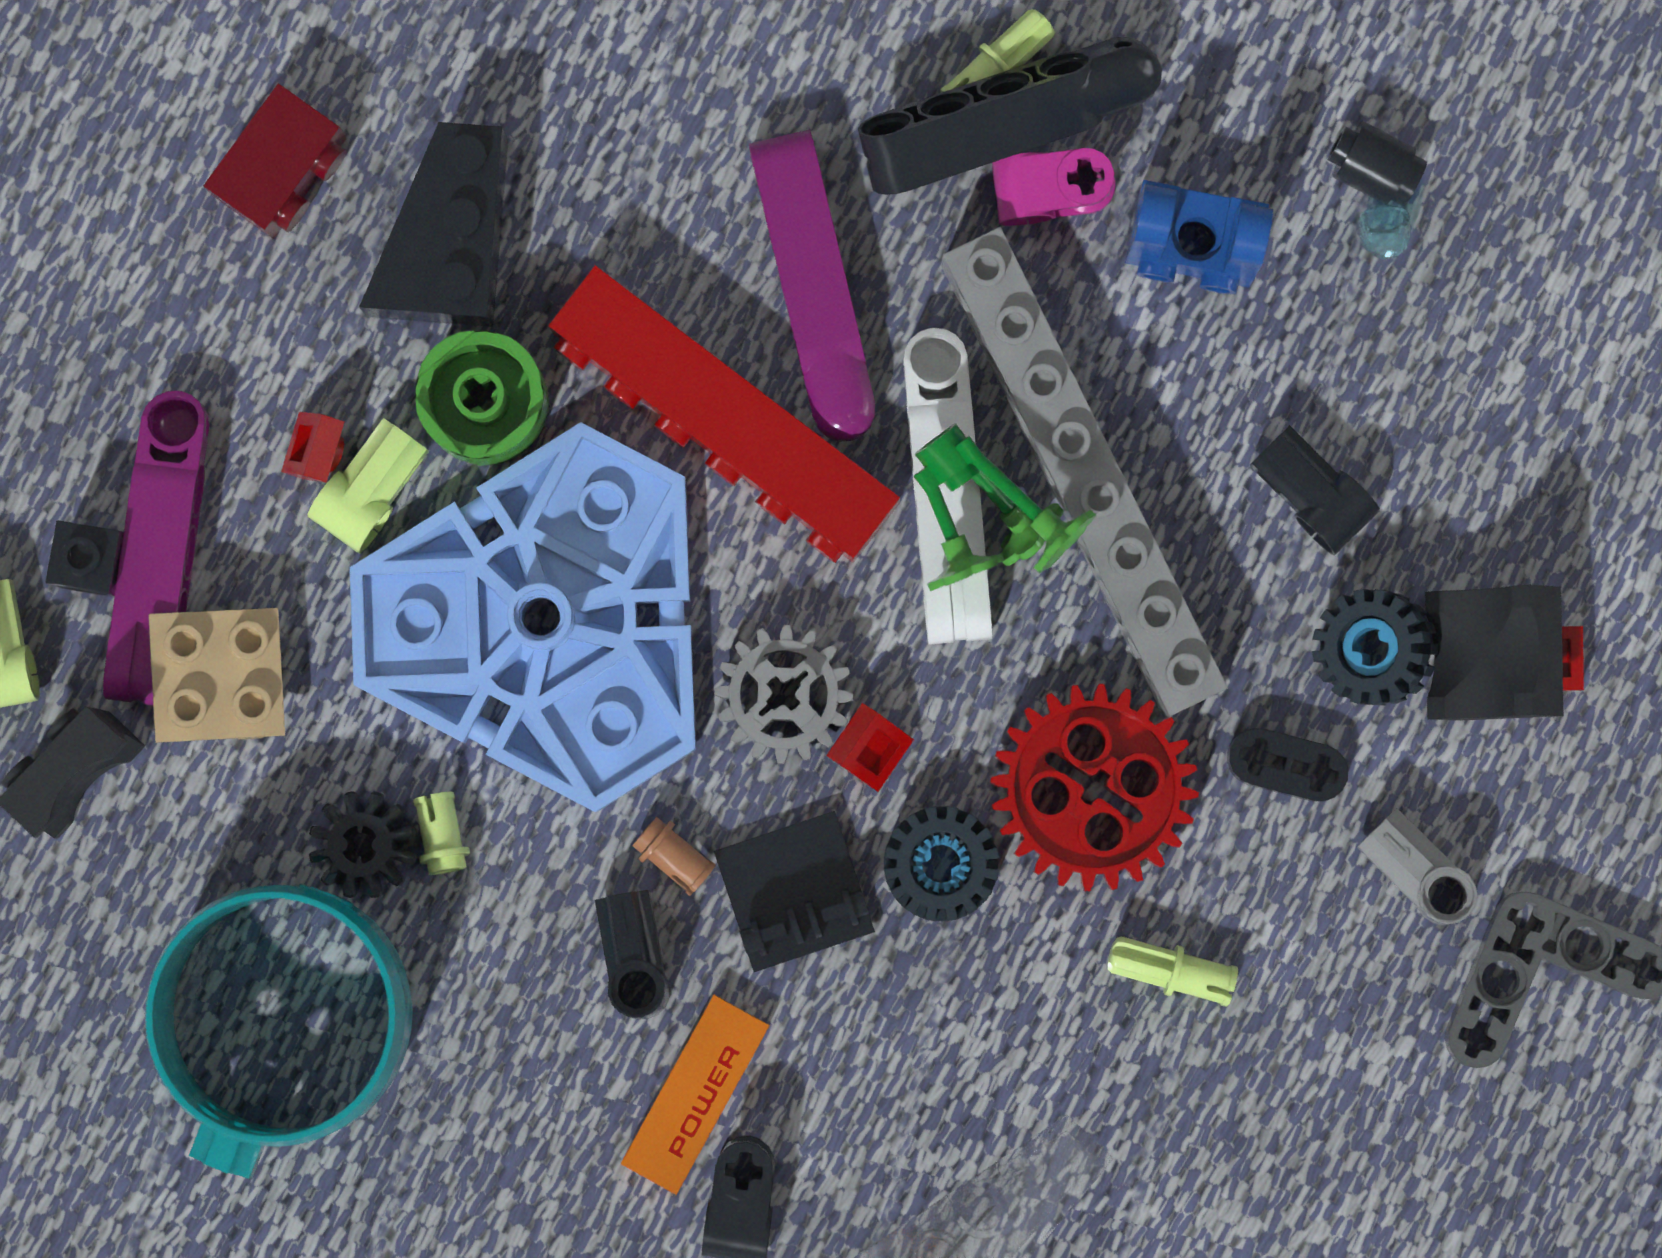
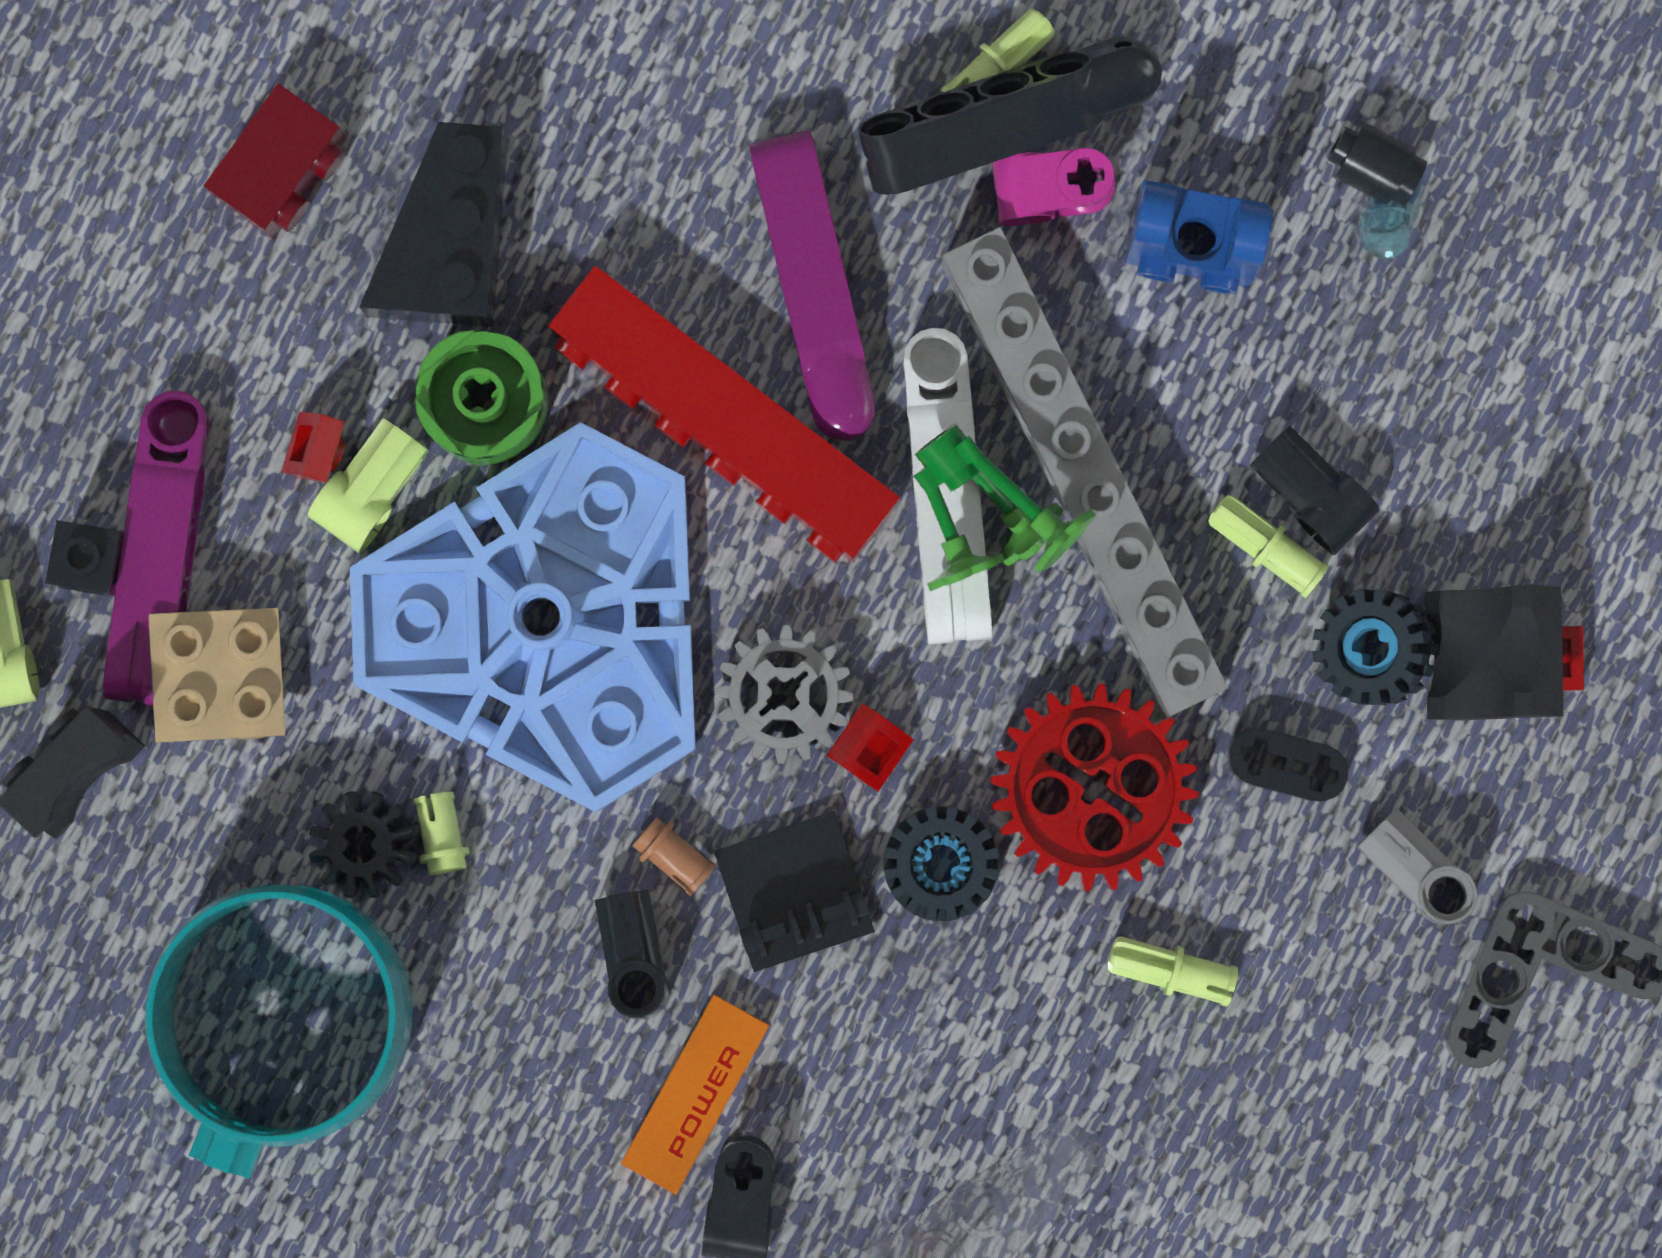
none -> yellowish green axle [1208,495,1330,598]

